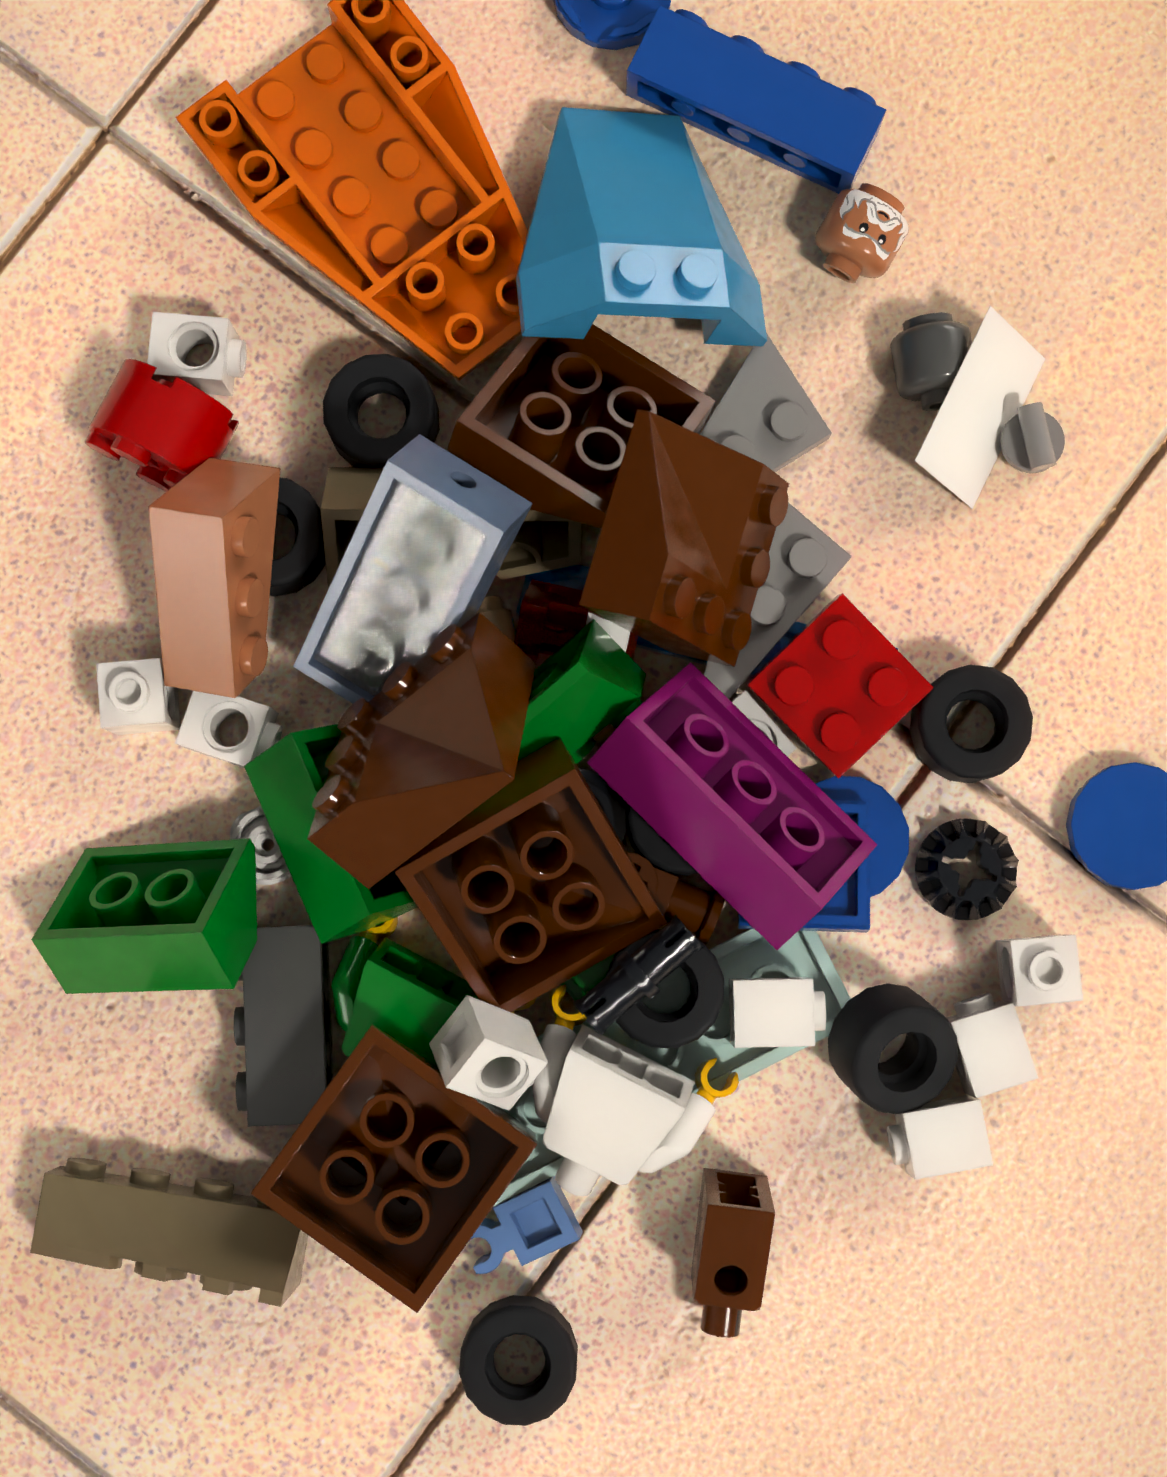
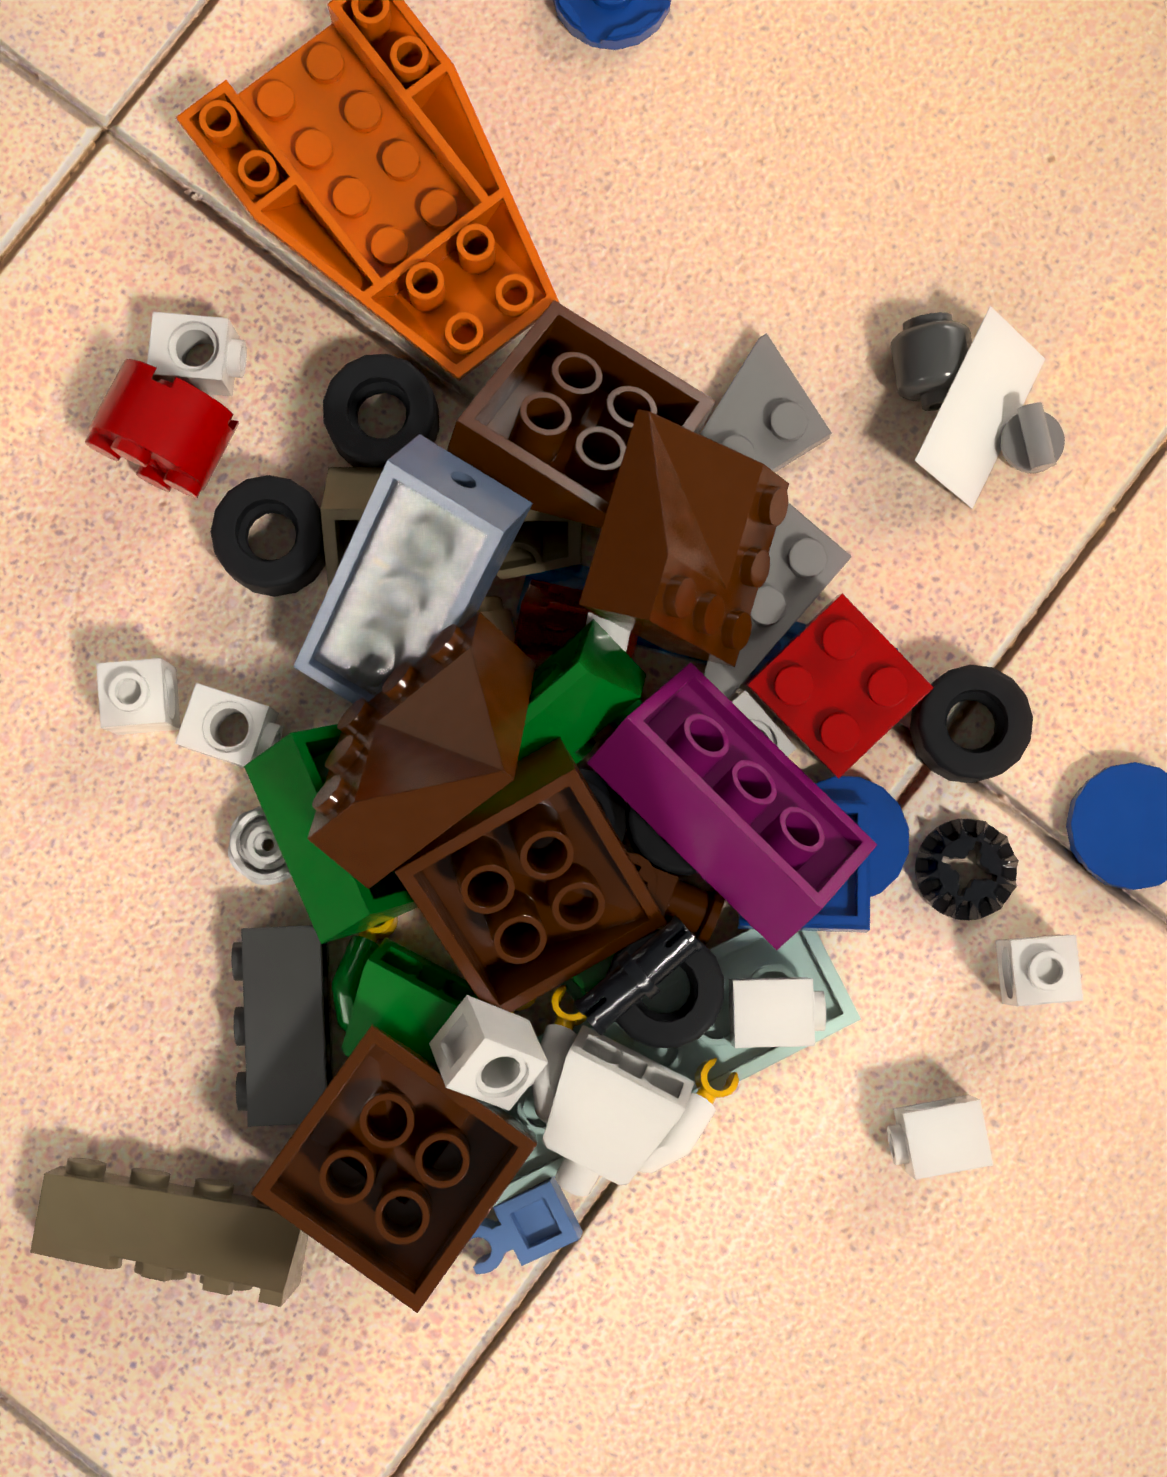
green slope [31,838,257,994] -> none
nougat wedge [148,458,280,698] -> none
black tyre [459,1295,578,1426] -> none
dark azure wedge [516,107,767,346] -> none
blue brick [626,5,886,194] -> none
reddish brown torso [691,1168,775,1338] -> none
nougat head [815,183,909,283] -> none
black tyre [828,983,958,1114] -> none
white brick [947,993,1038,1098] -> none

